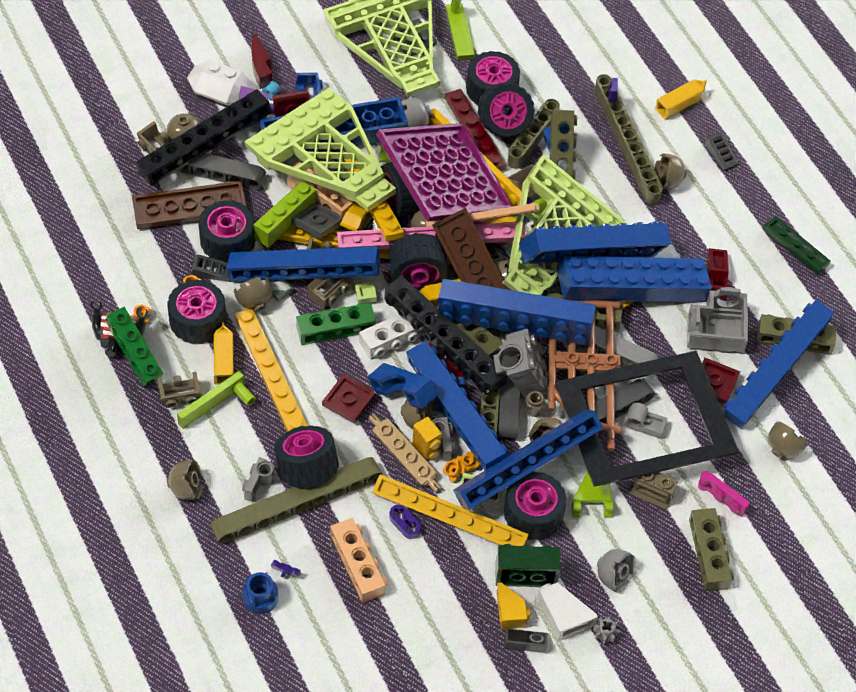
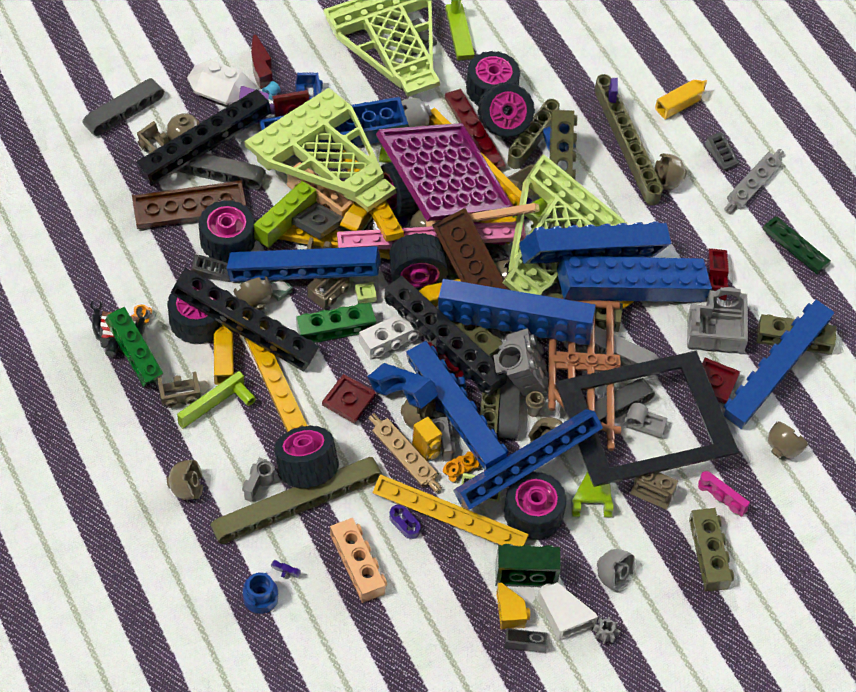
none -> dark grey beam [83,78,165,136]
none -> black brick [170,267,319,372]
none -> light grey plate [724,149,784,213]

